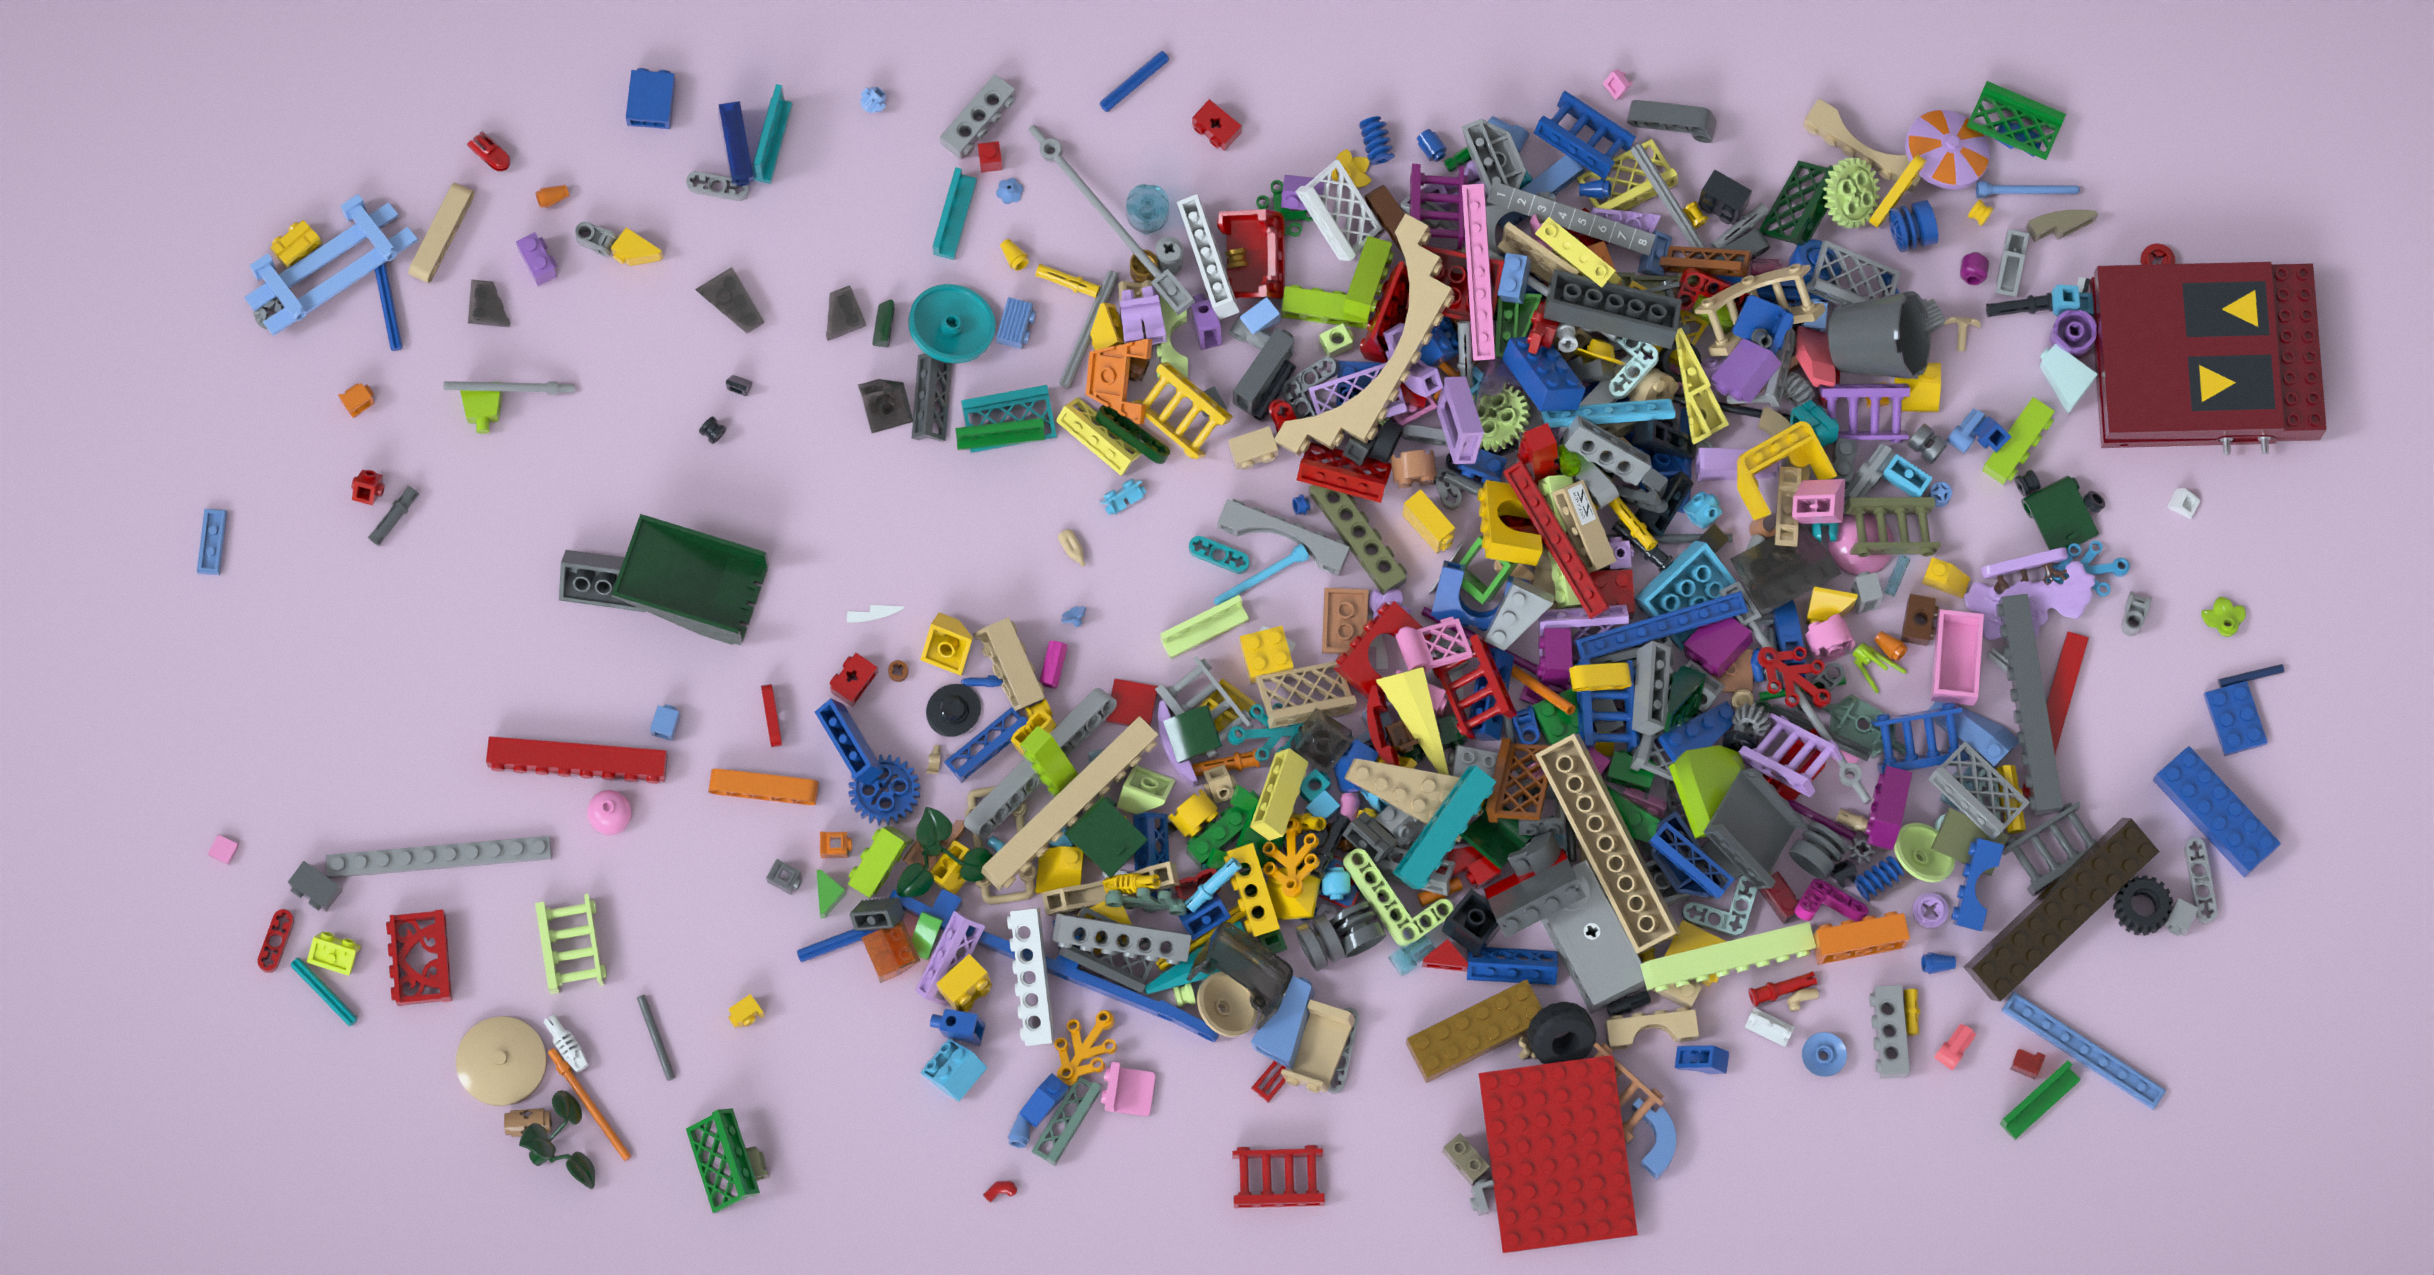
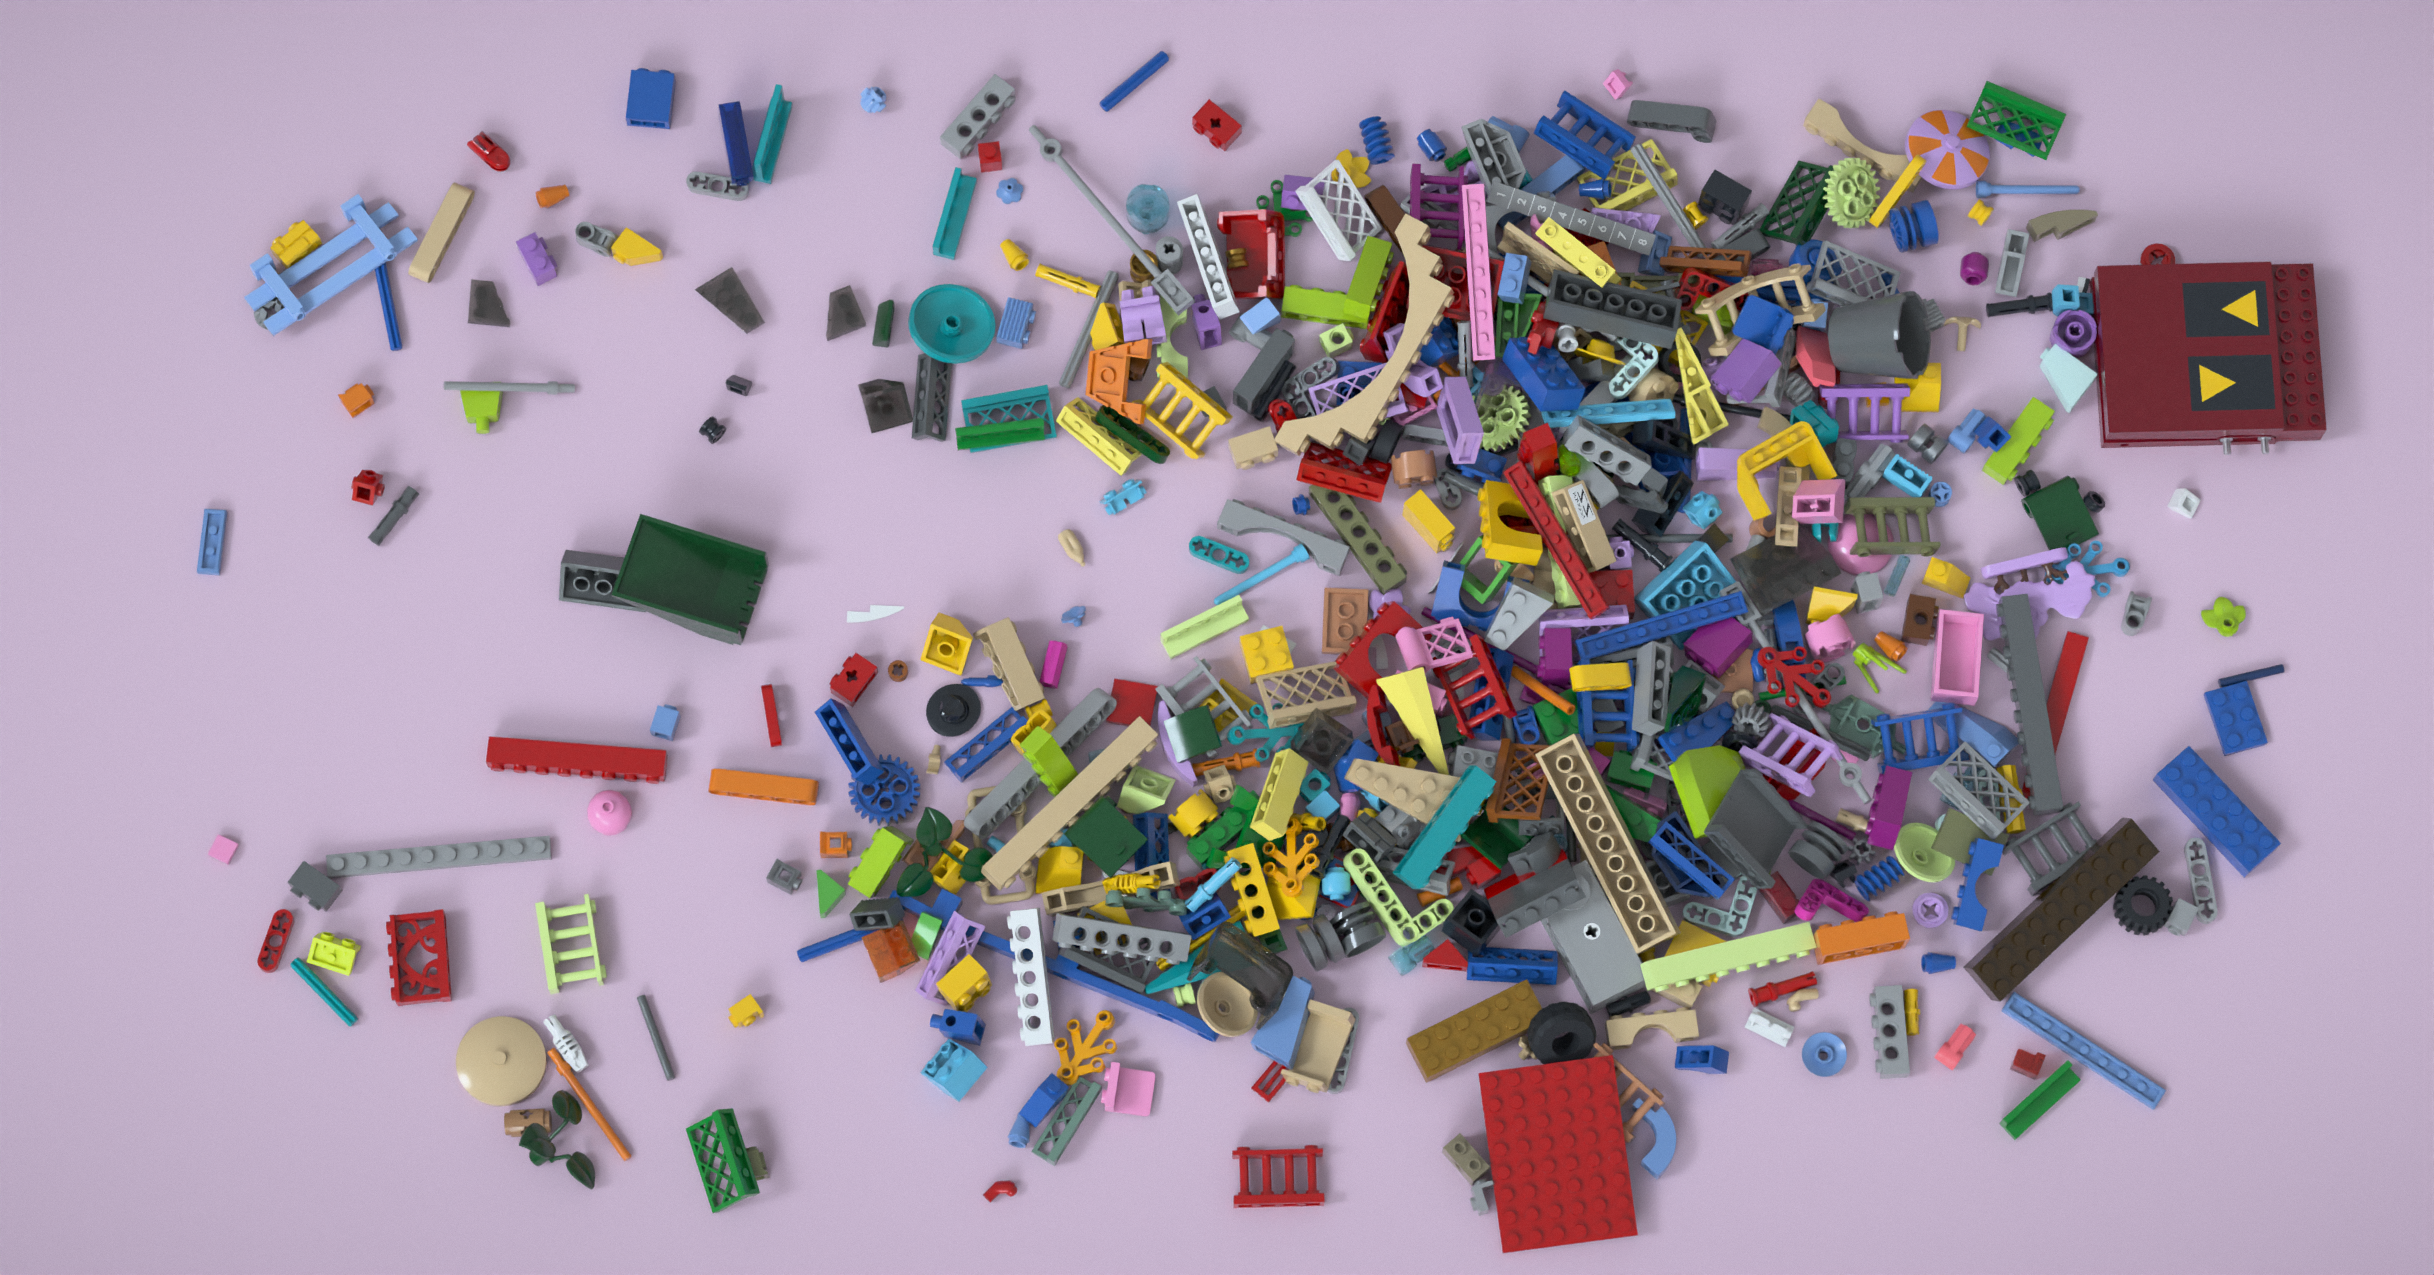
yellow pin [1608,496,1657,551] -> none
dark grey pin [1751,328,1772,348] -> none

